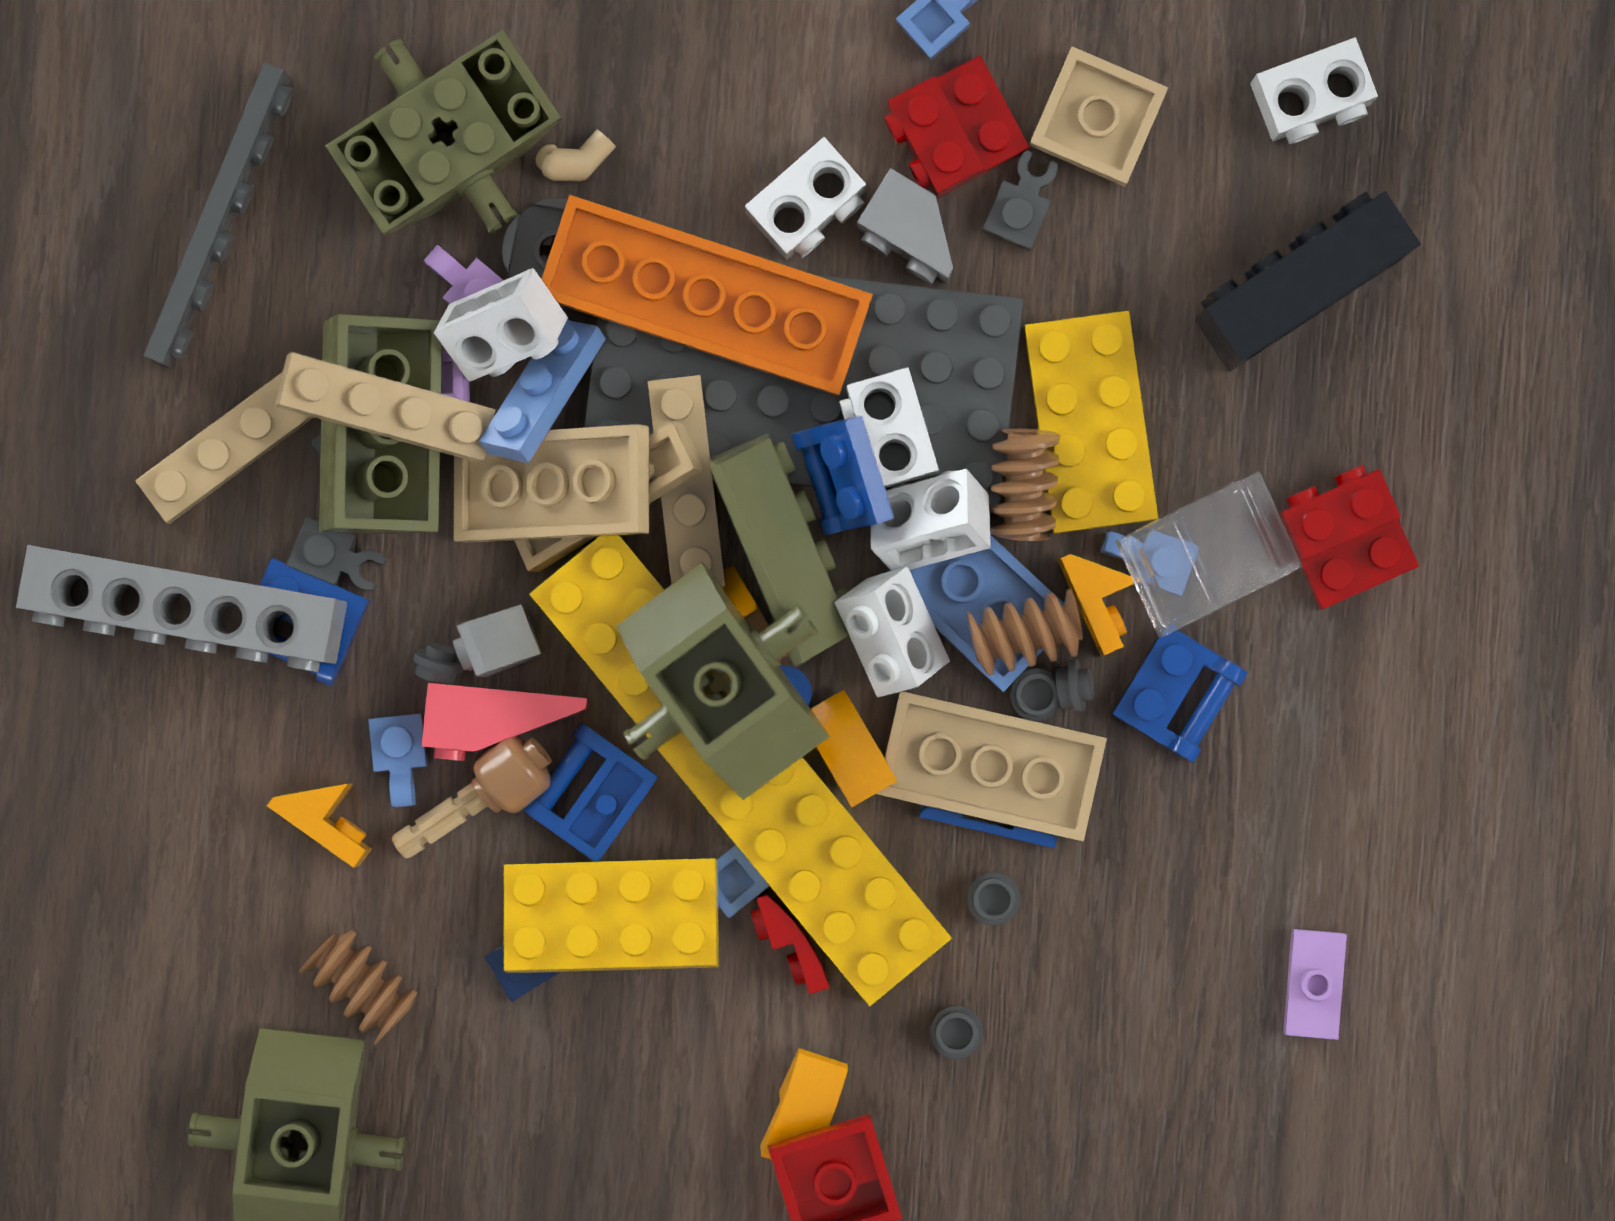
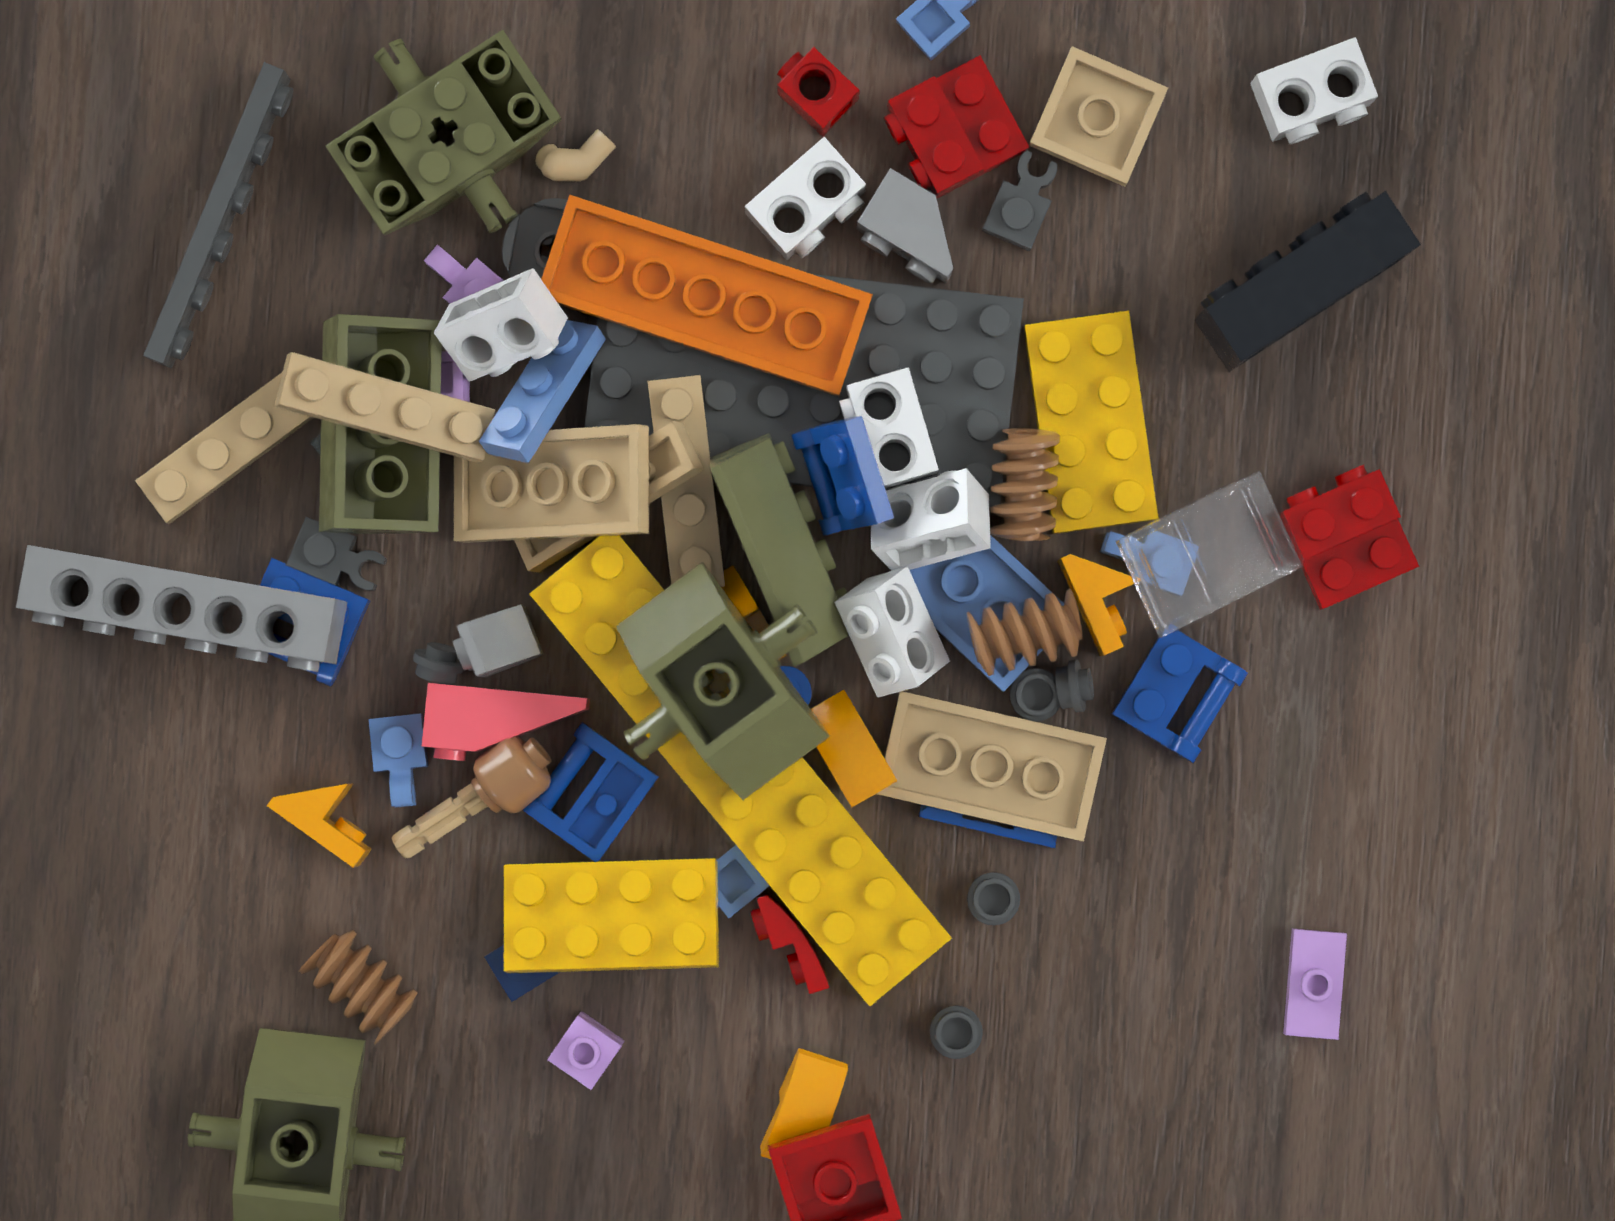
none -> lavender brick [547,1011,624,1090]
none -> red brick [777,47,860,137]

